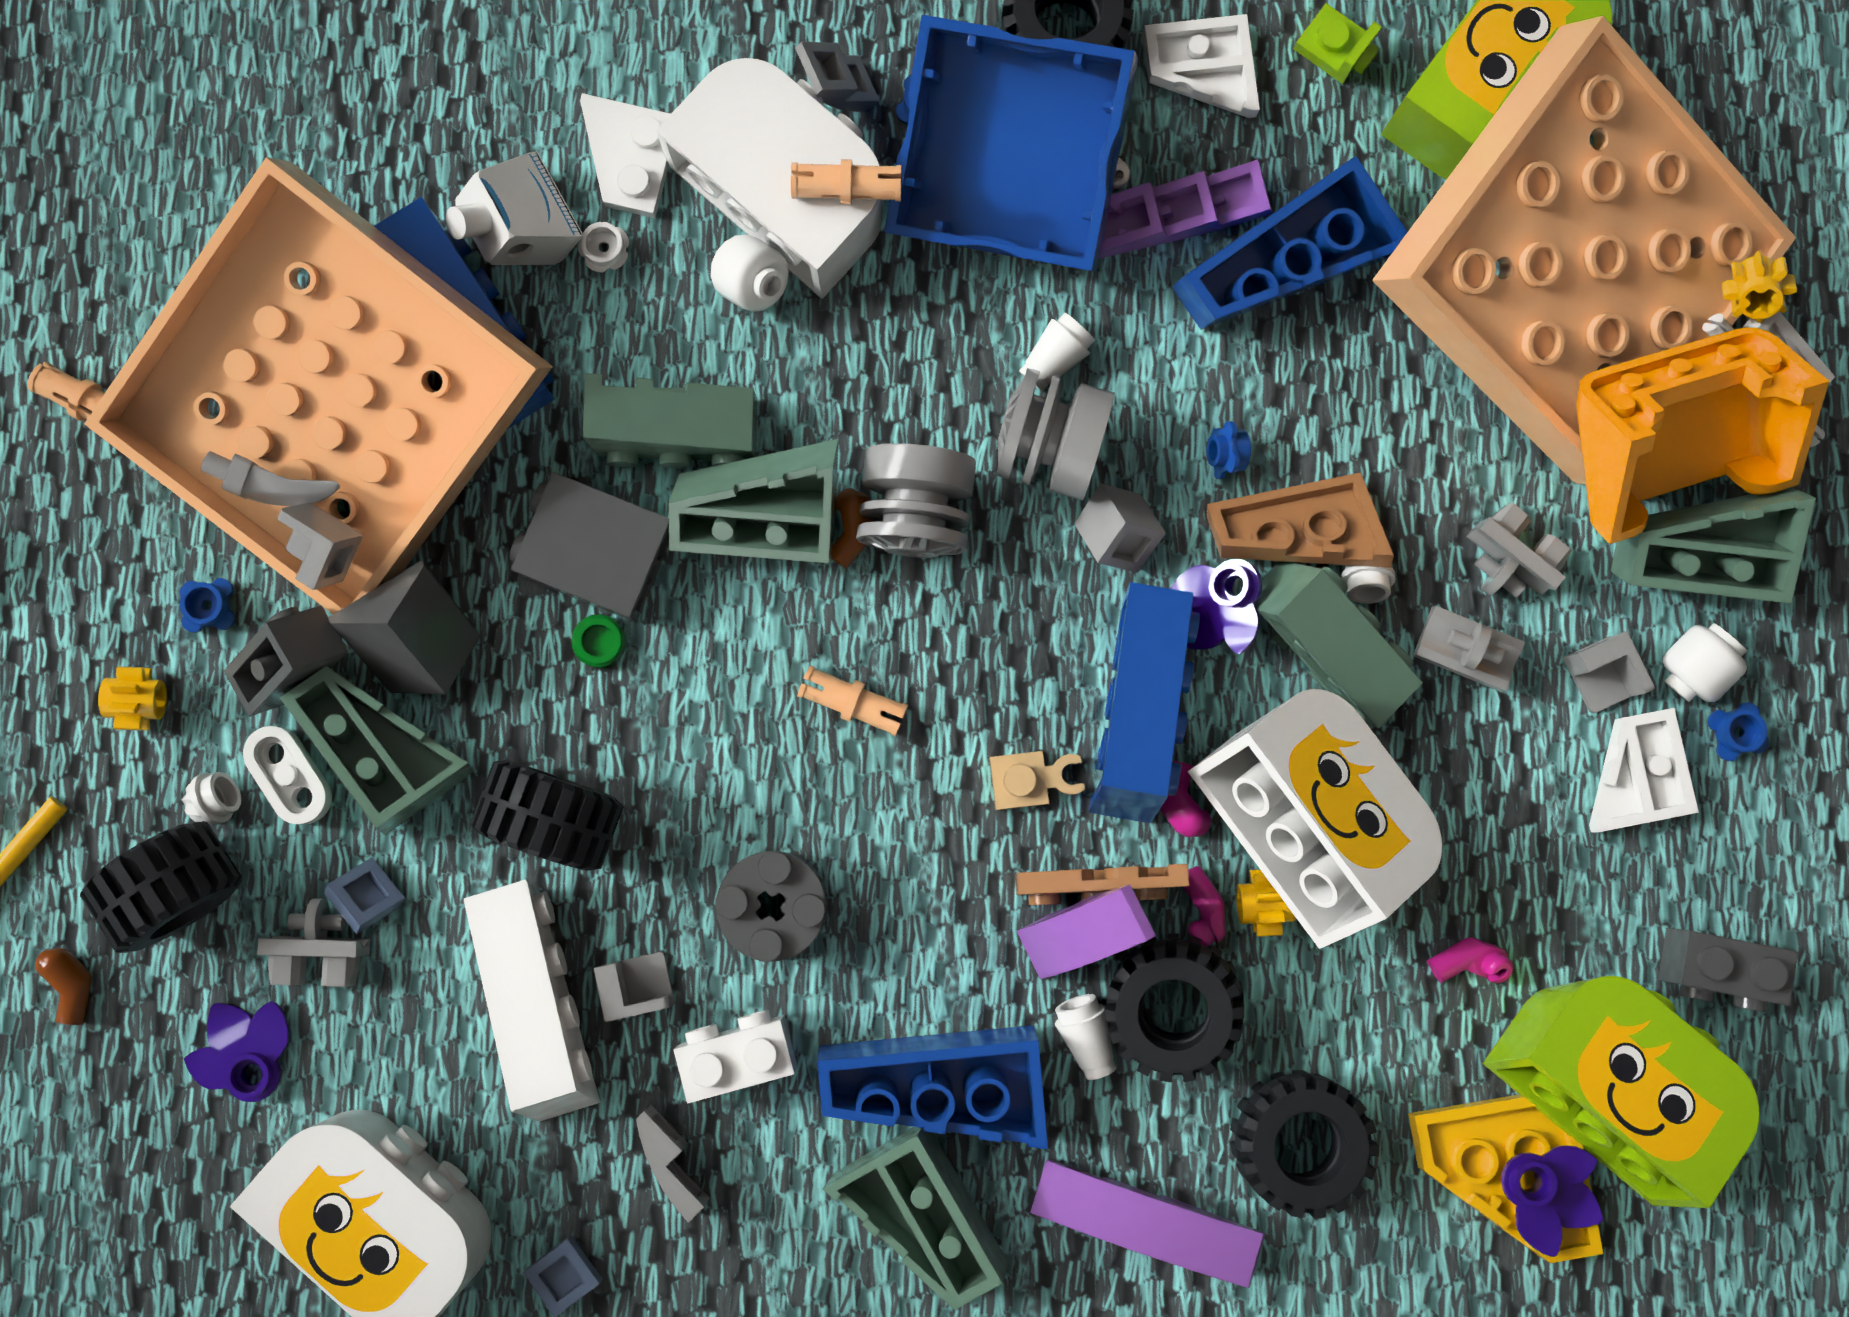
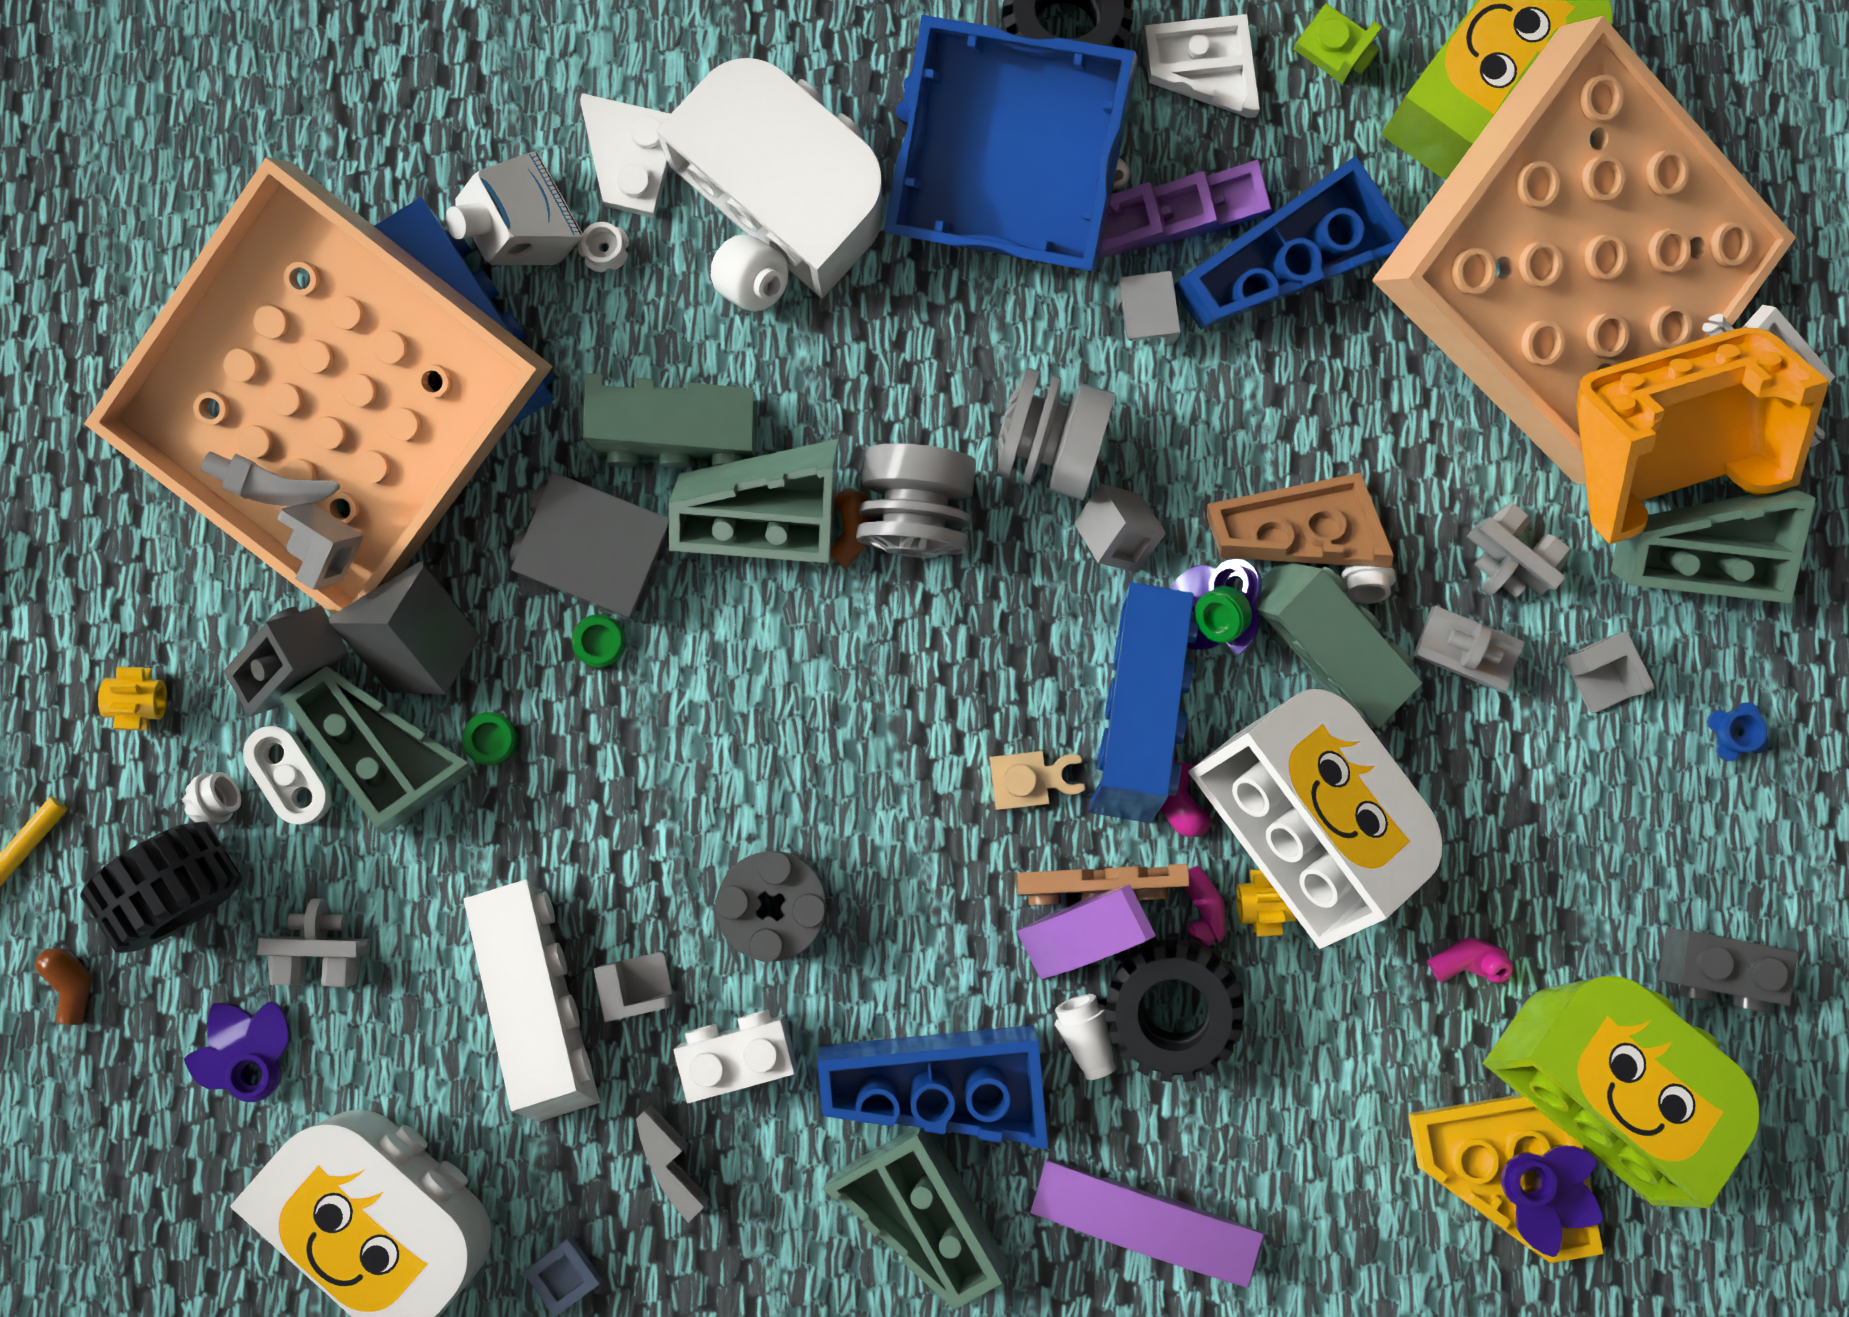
light nougat pin [28,361,105,421] -> none
blue plate [180,578,236,633] -> none
sand blue plate [324,858,405,934] -> none
black tyre [470,760,624,871] -> none
light nougat pin [791,159,902,204] -> none
light grey slope [795,42,880,112] -> none
light nougat pin [797,665,908,737] -> none
white cone [1019,312,1095,392] -> none
blue plate [1206,421,1251,479] -> none
black tyre [1230,1070,1379,1219] -> none
white wing [1589,708,1699,833] -> none
white head [1663,623,1747,702] -> none
yellow gear [1722,251,1797,323] -> none
none -> green tile [462,712,518,766]
none -> light grey panel [1114,271,1181,346]
none -> green tile [1195,586,1252,643]

